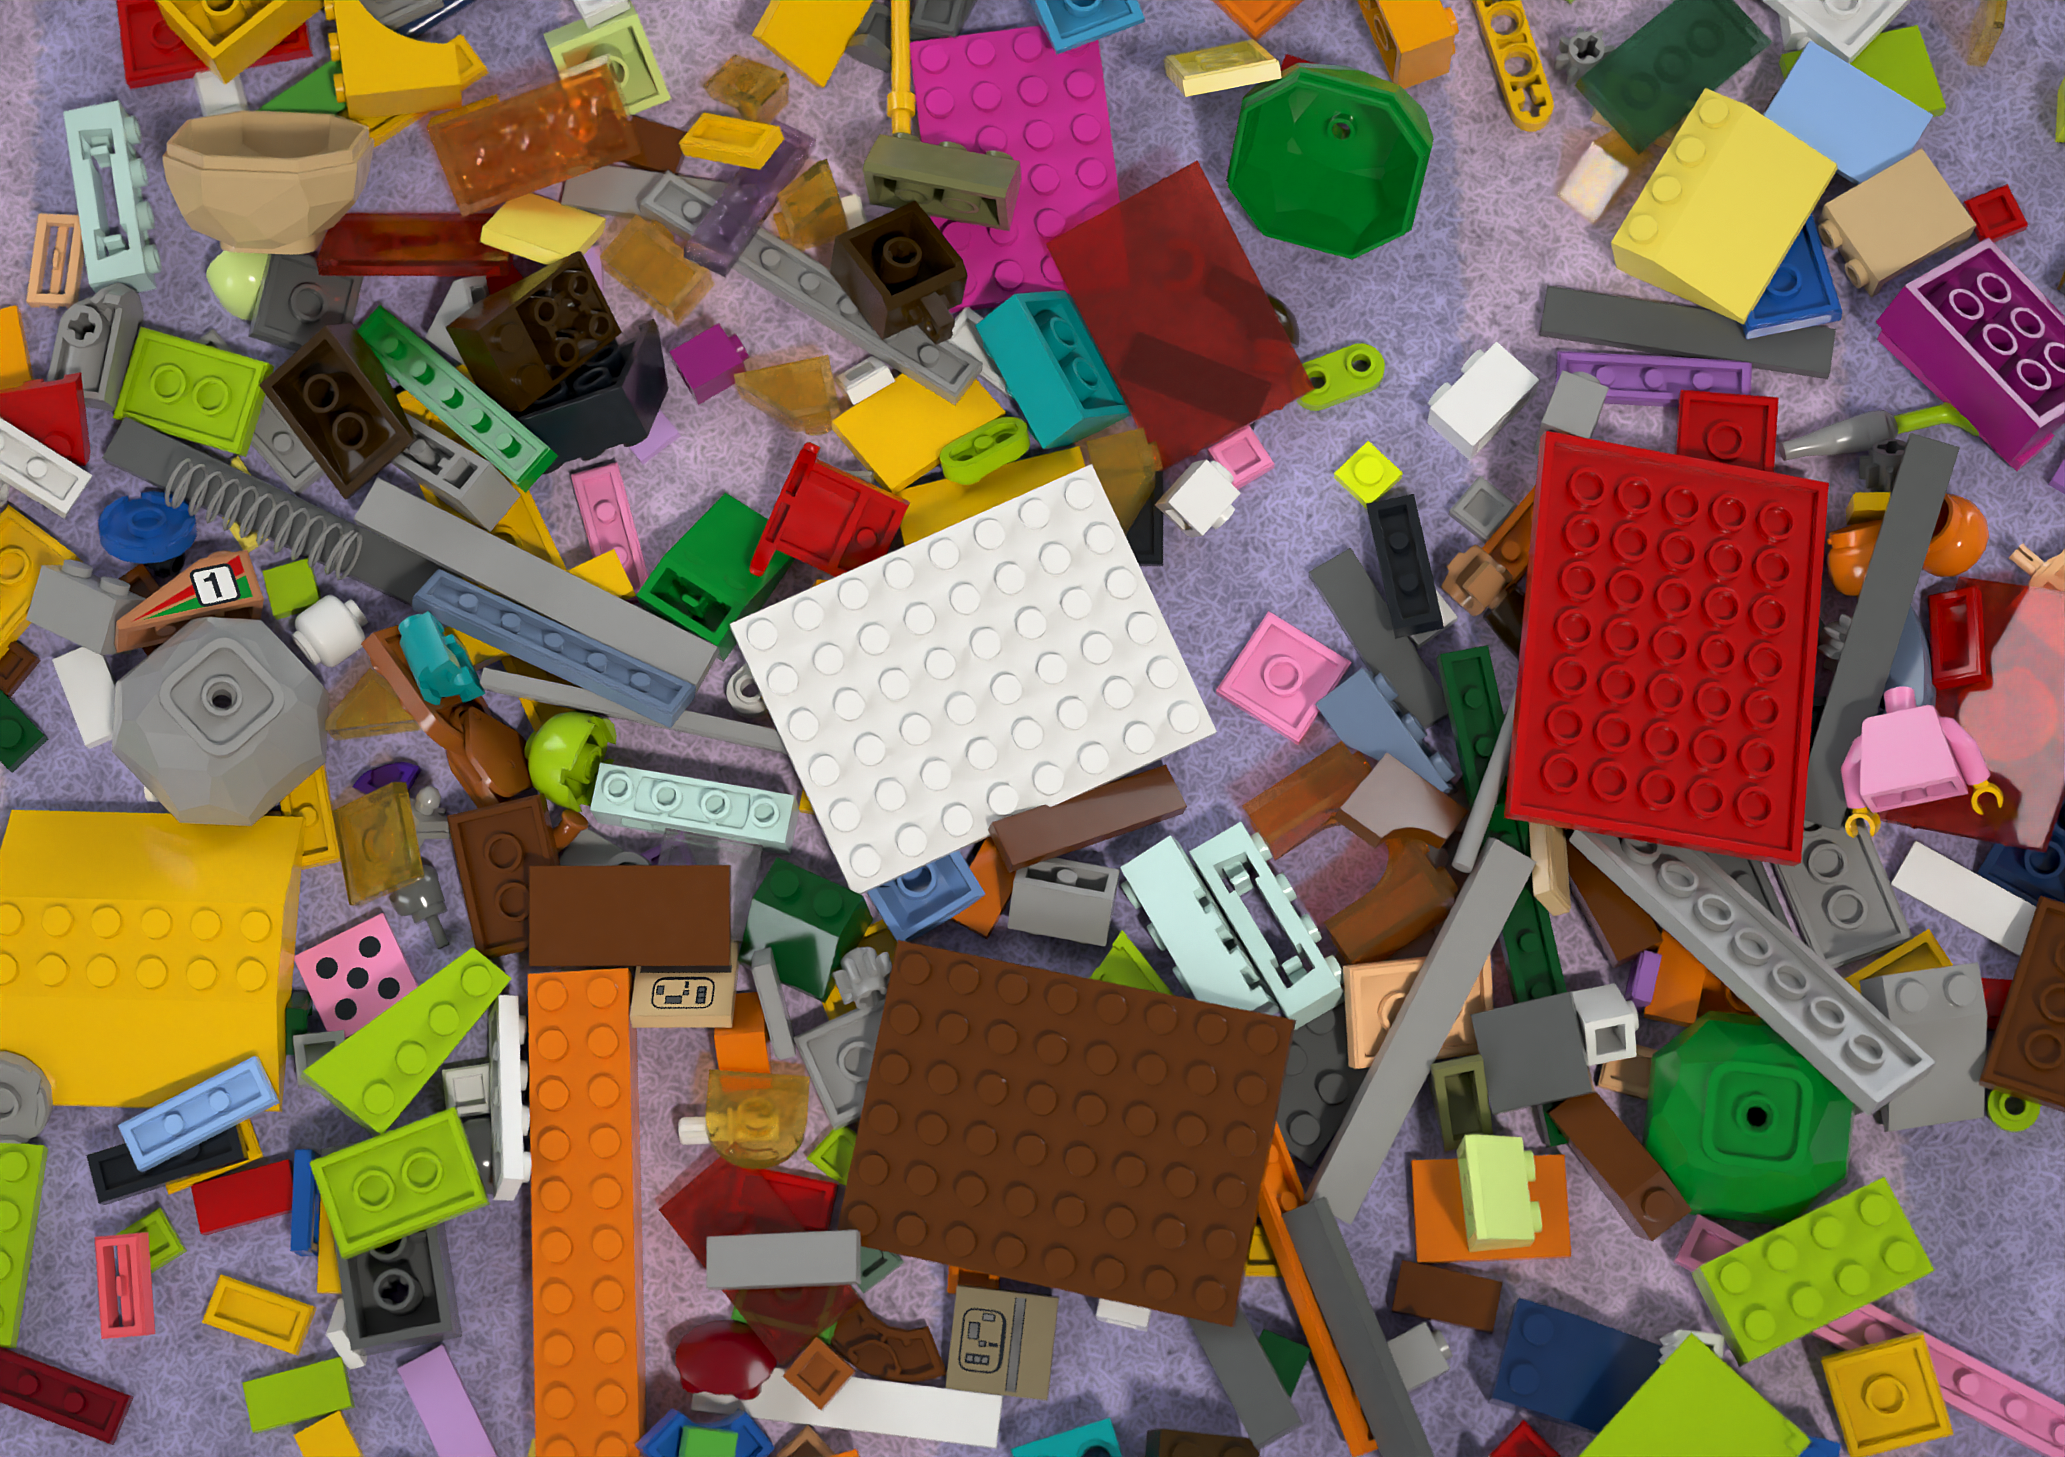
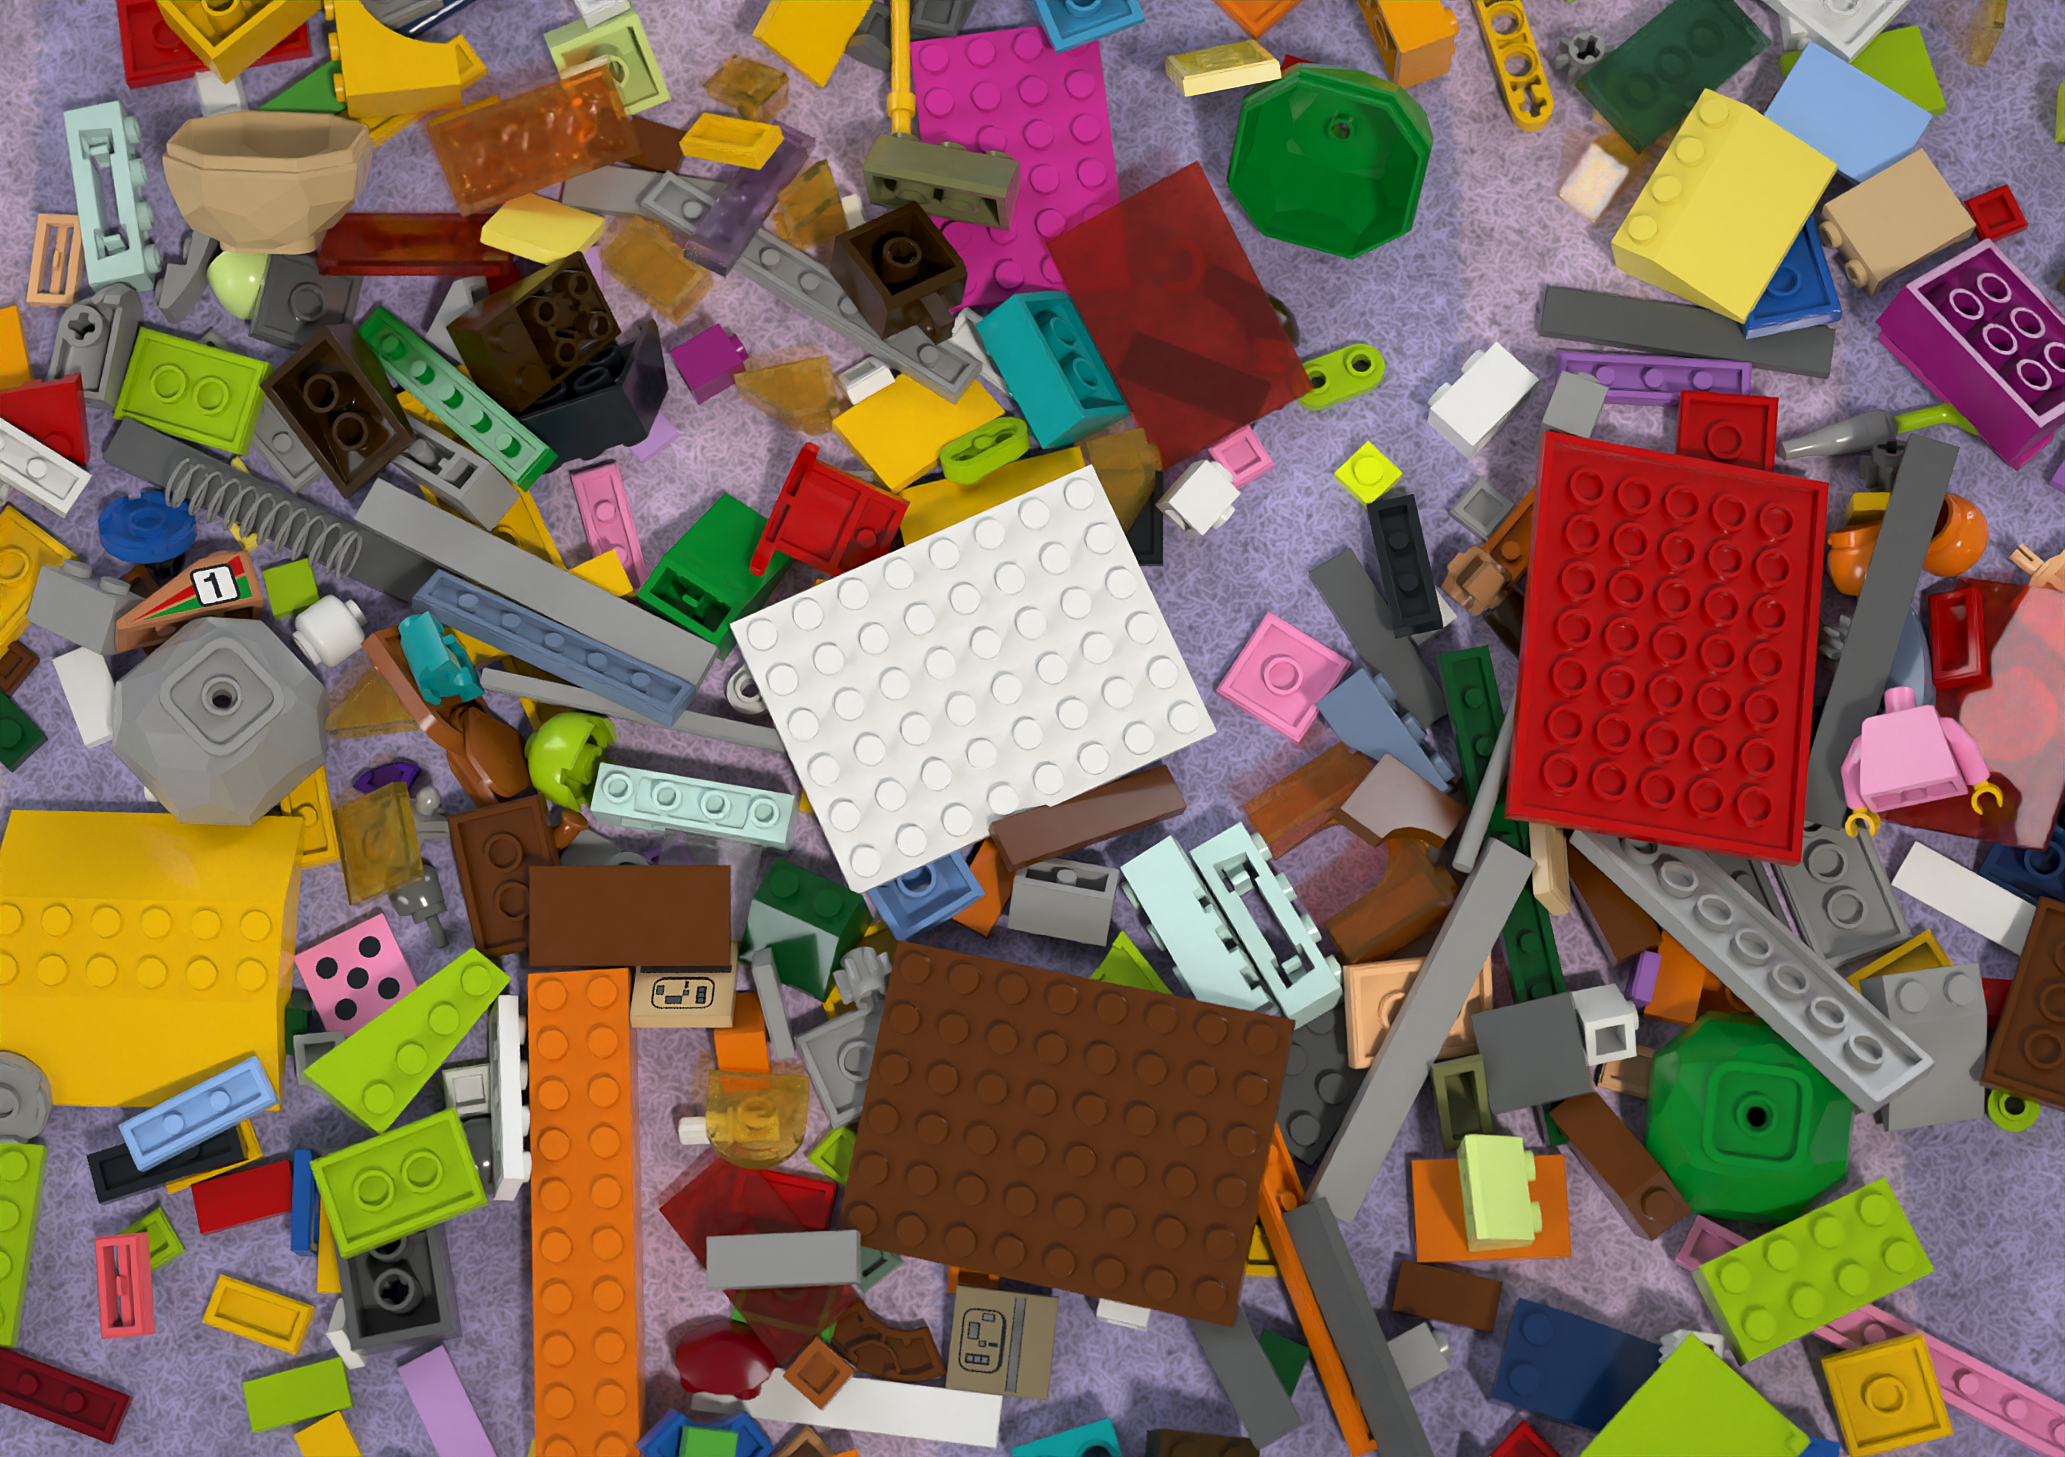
none -> light grey slope [155,230,222,324]

